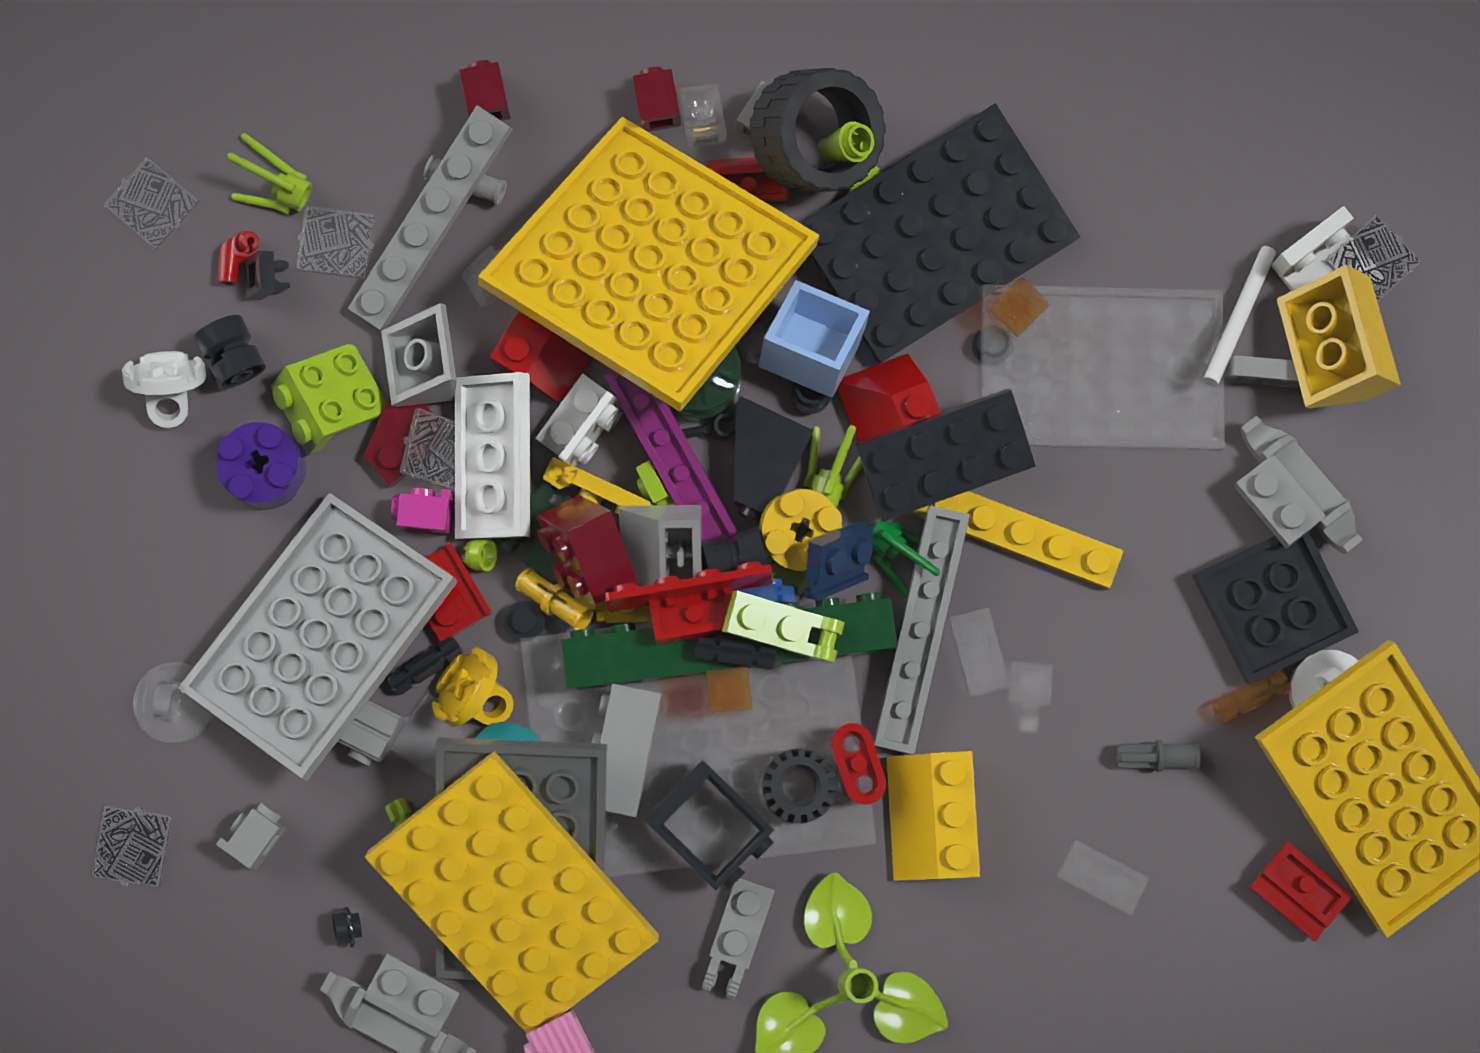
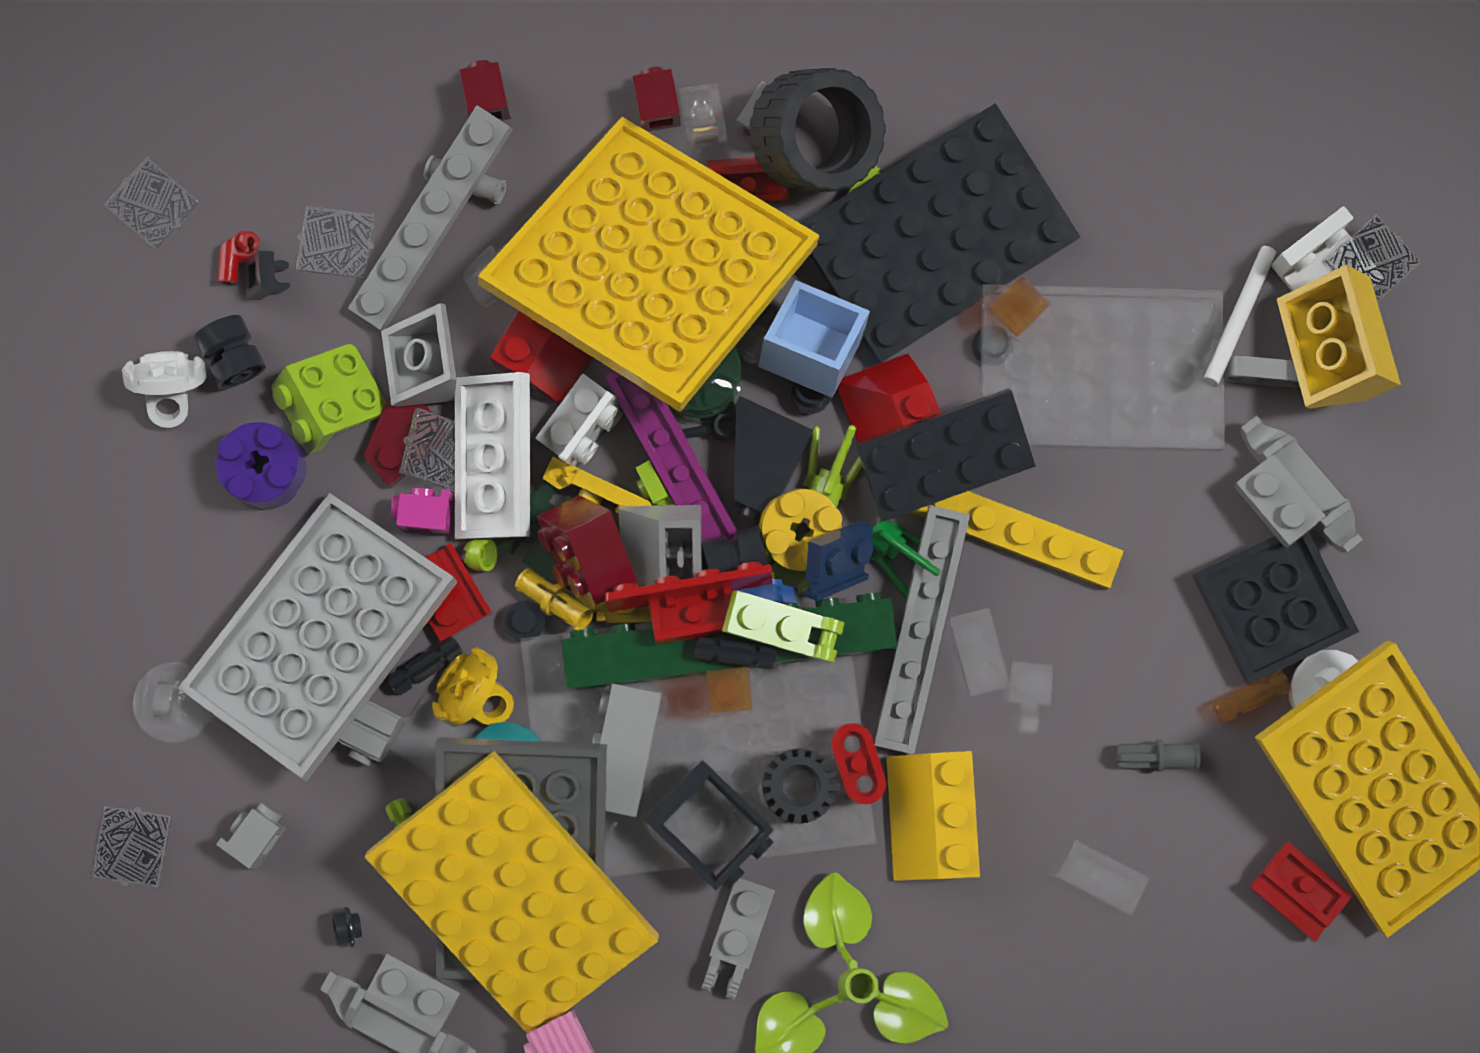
lime plant [227,133,313,215] -> none
lime cone [817,121,874,162] -> none

